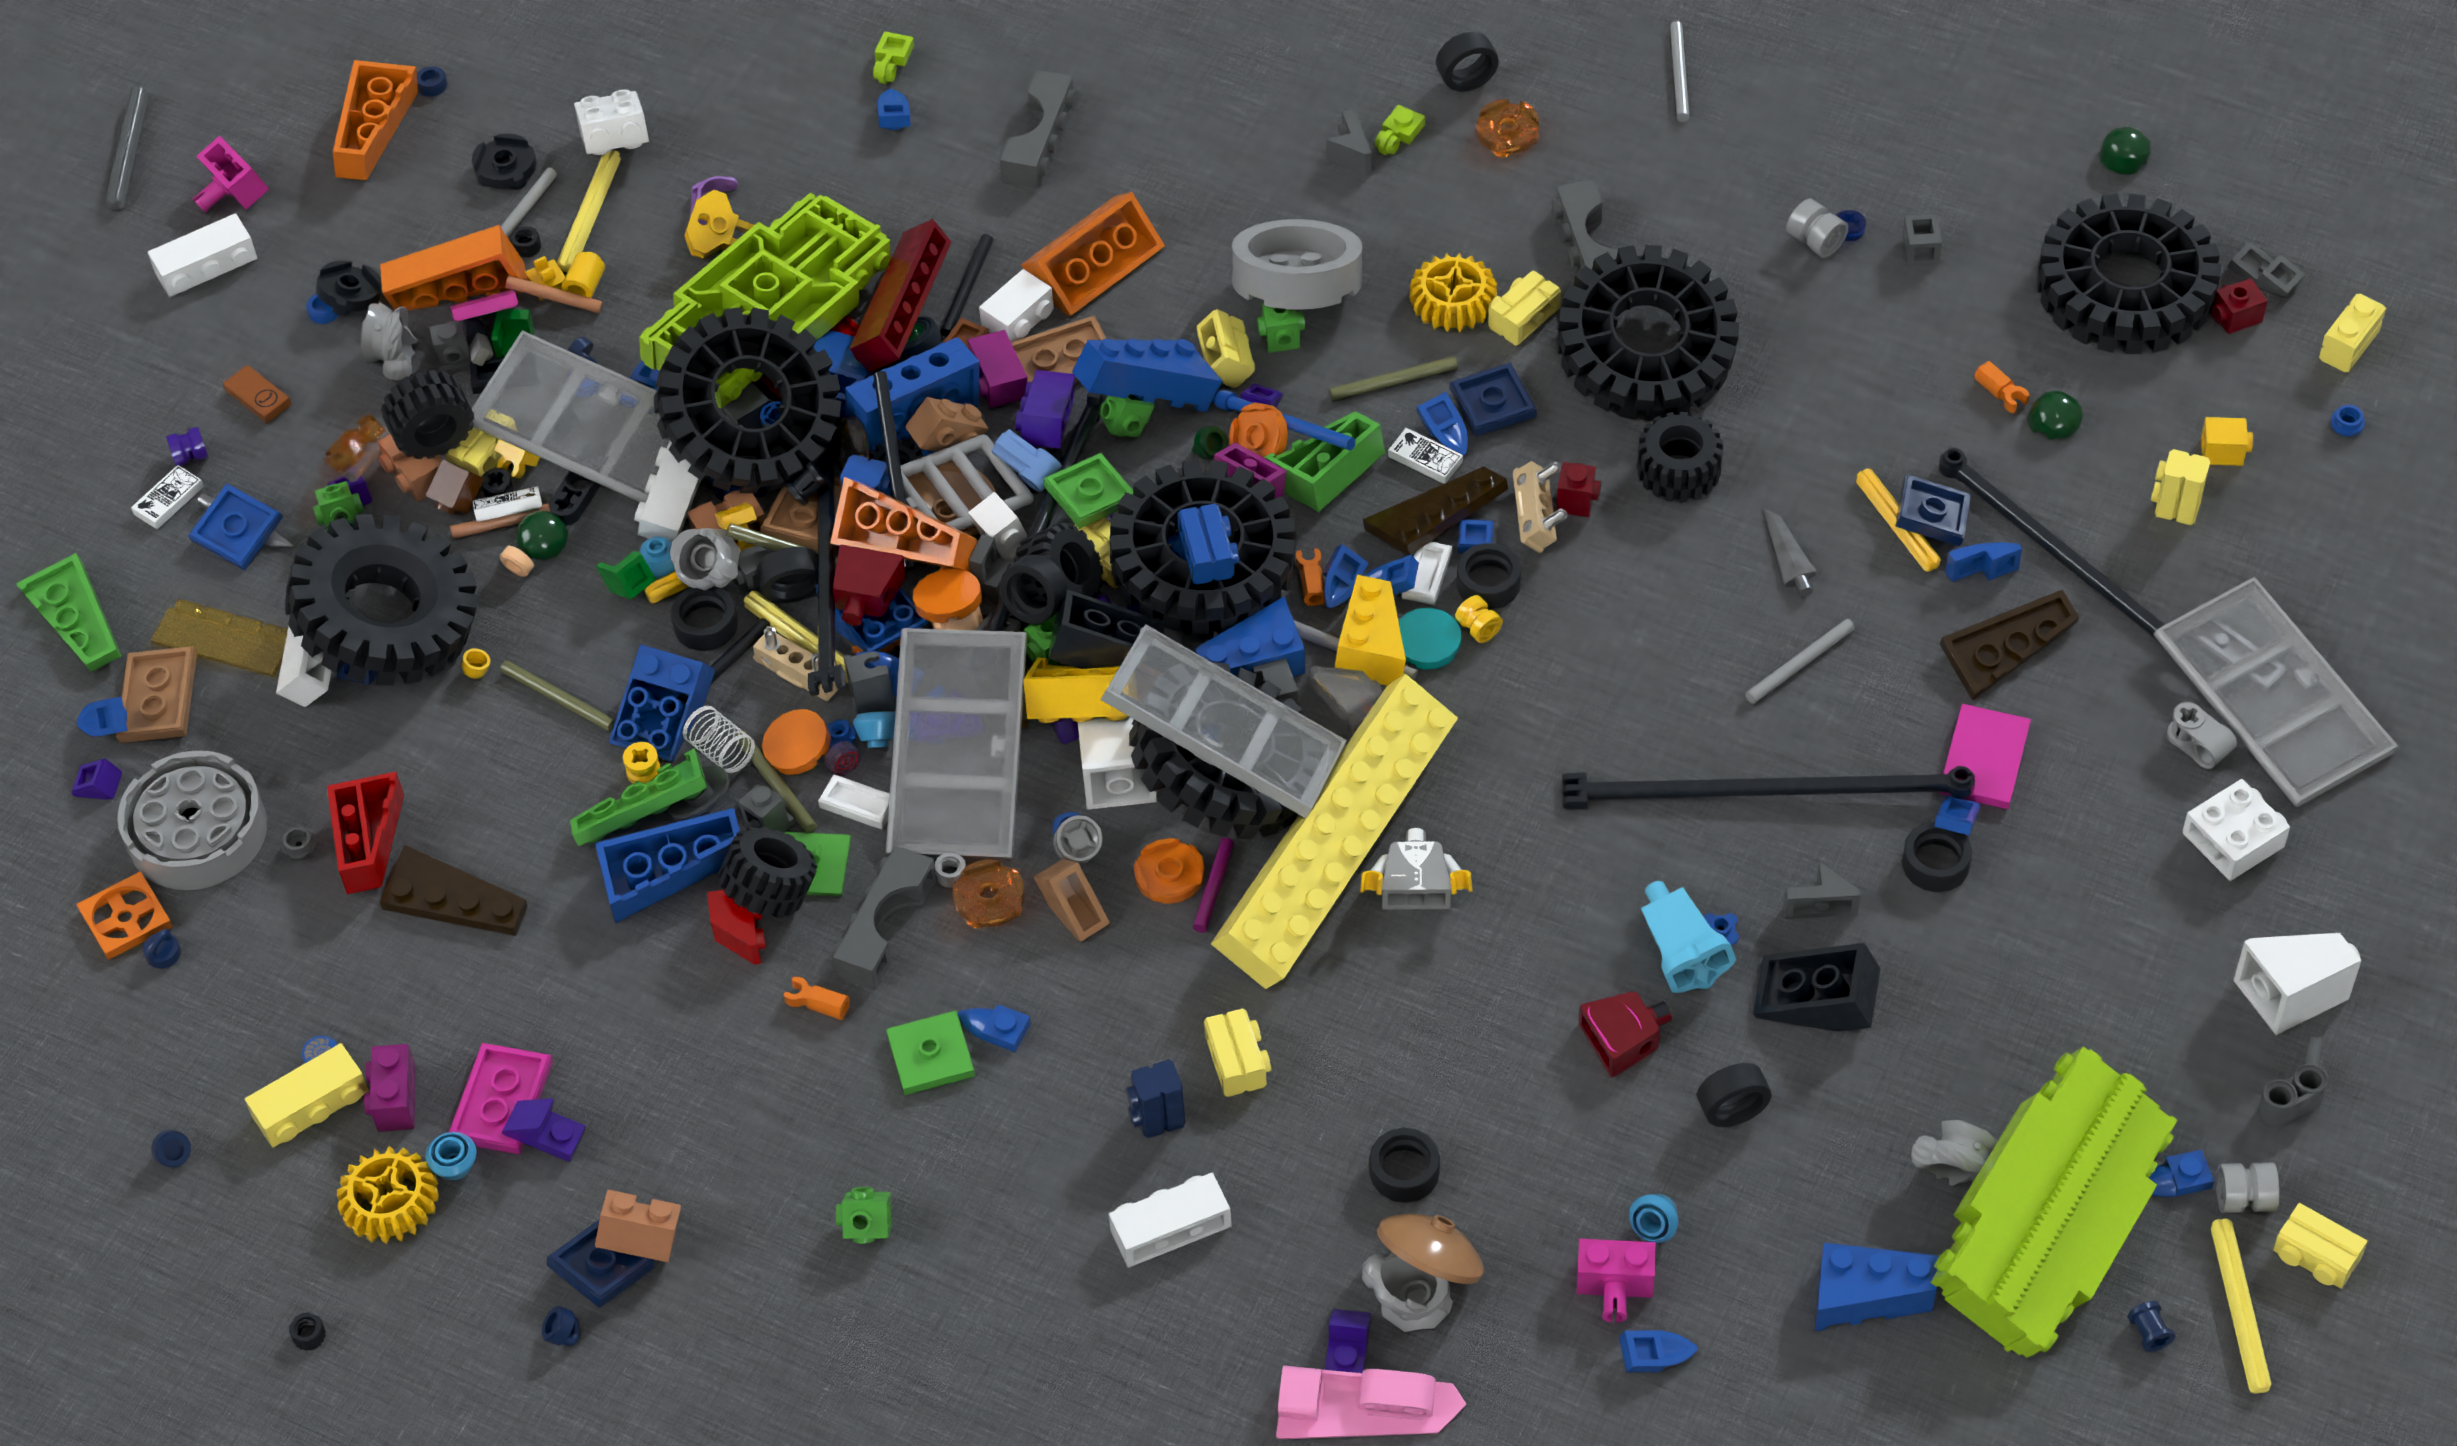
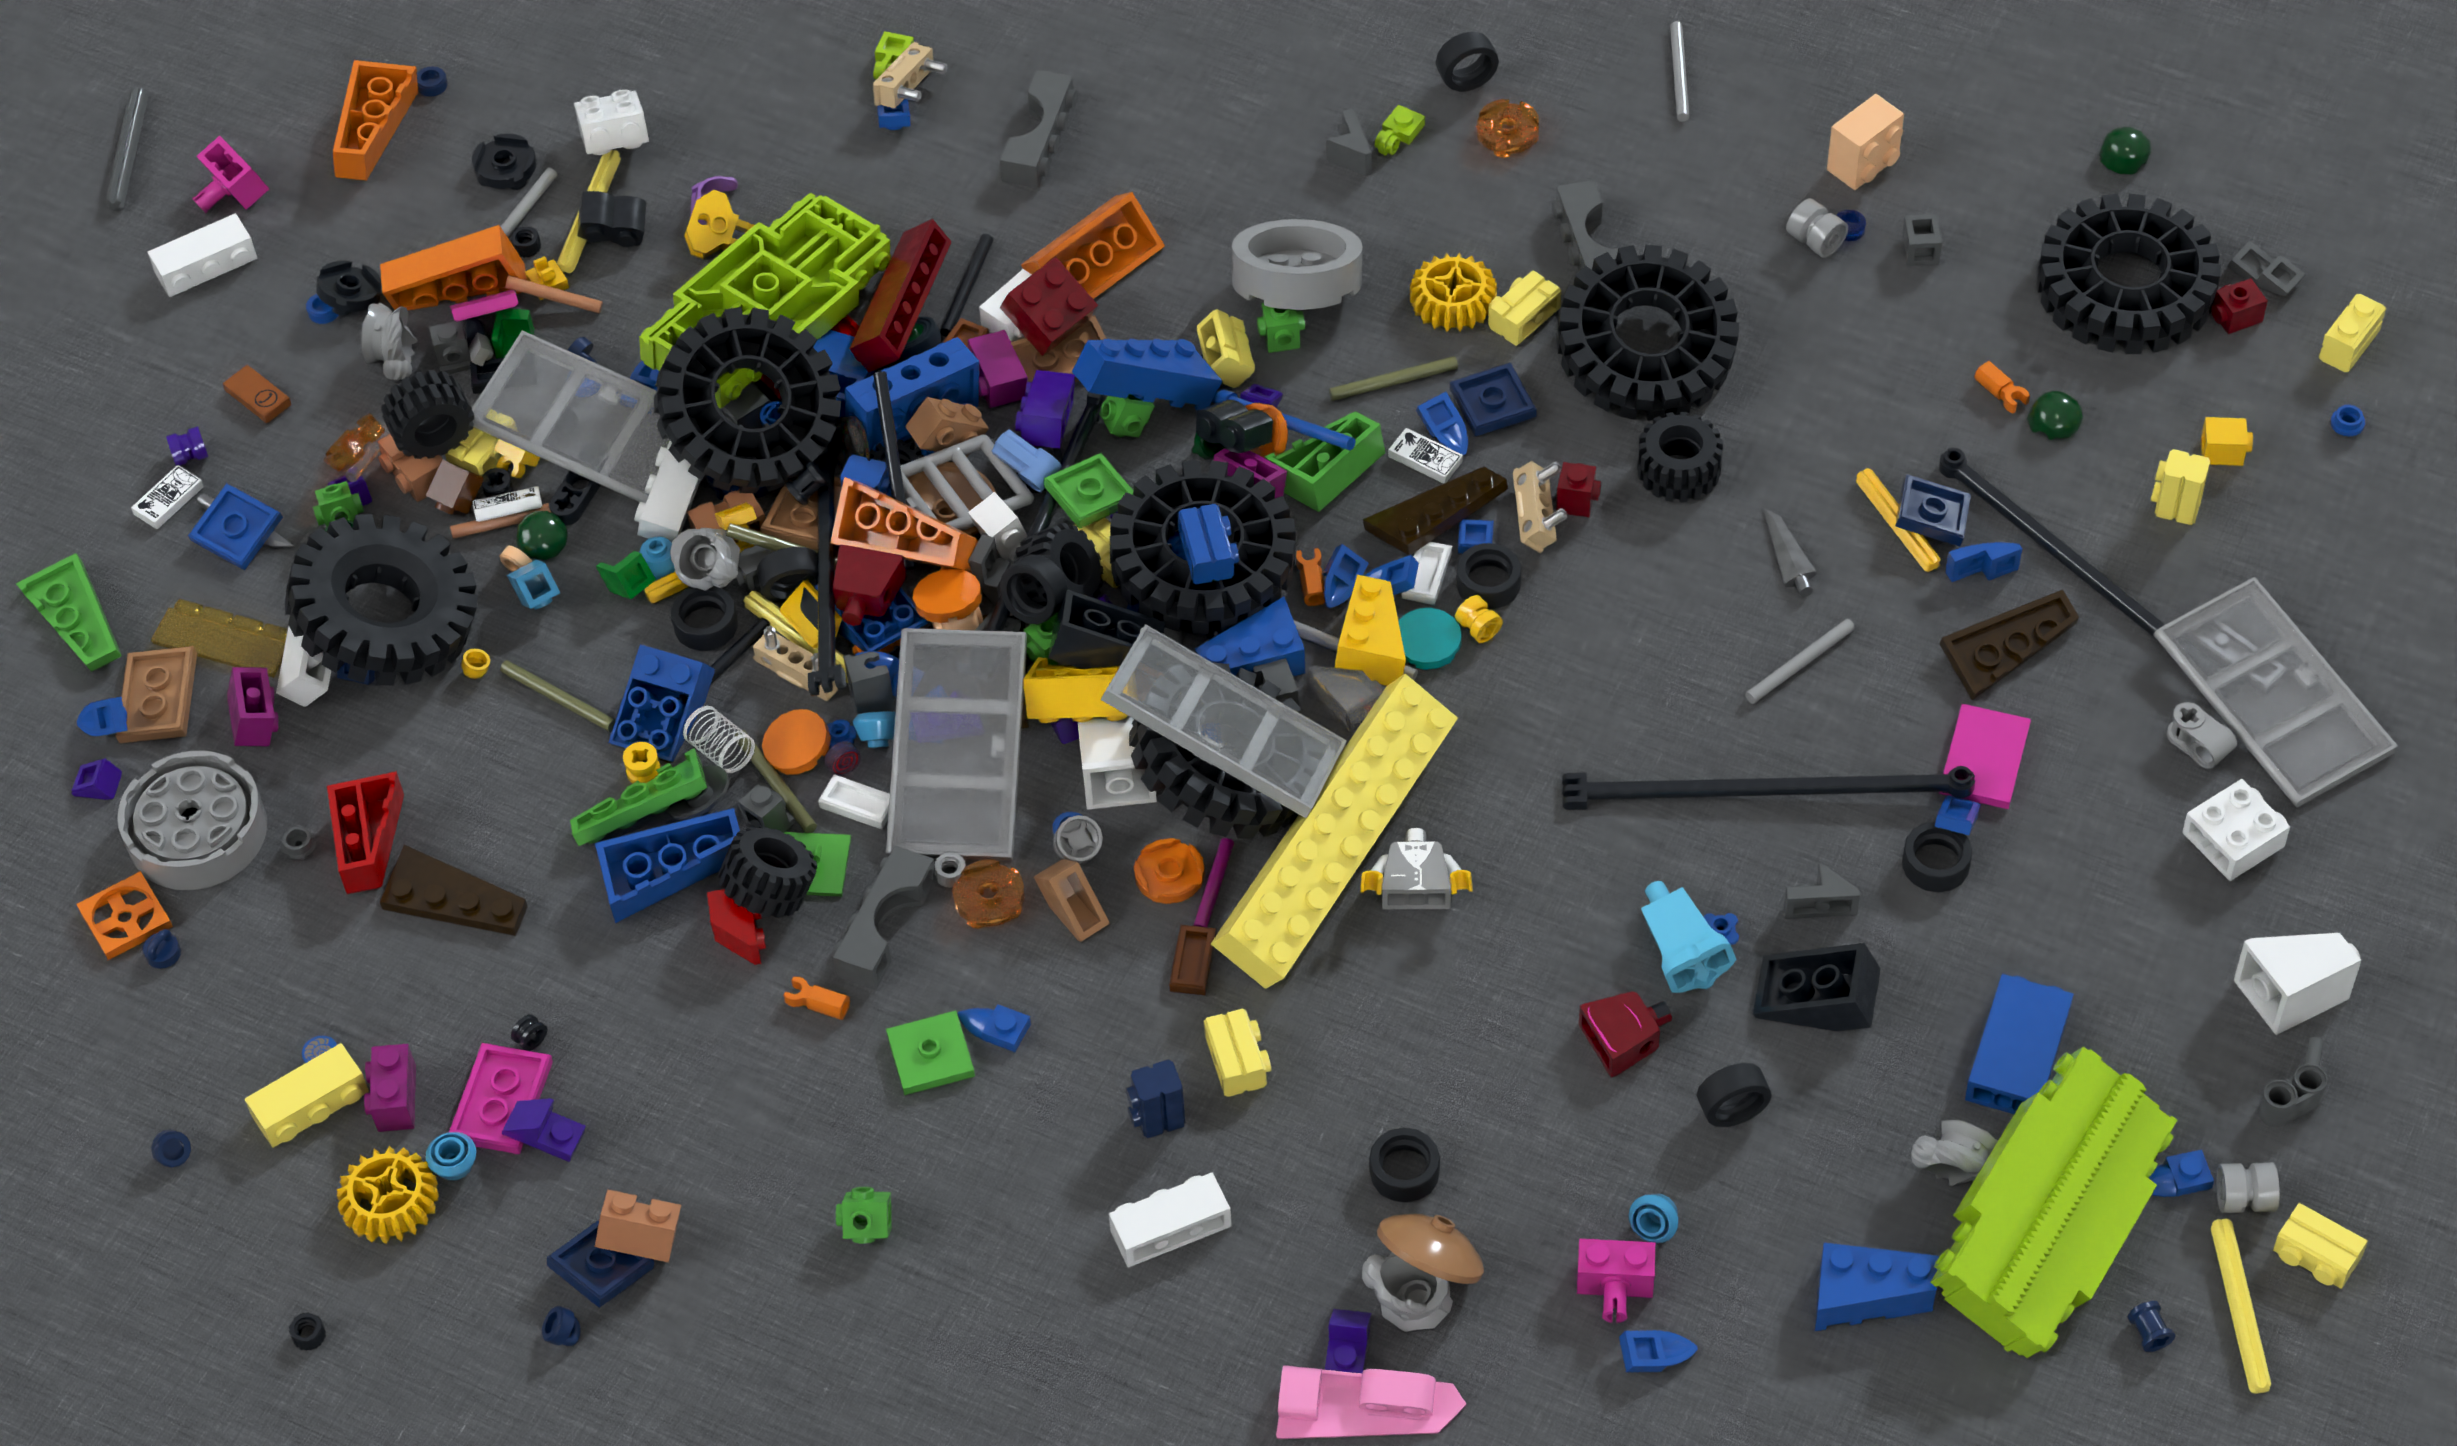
yellow brick [562,252,605,298] -> none
none -> magenta brick [227,667,278,746]
none -> dark azure brick [507,560,560,610]
none -> black bush [511,1014,548,1051]
none -> black brick [577,191,646,247]
none -> yellow slope [779,580,842,648]
none -> tan piece [873,42,947,108]
none -> dark red brick [1000,256,1099,357]
none -> reddish brown tile [1169,925,1216,996]
none -> black brick [1196,400,1273,453]
none -> light nougat brick [1827,94,1904,190]
none -> blue brick [1965,974,2074,1114]

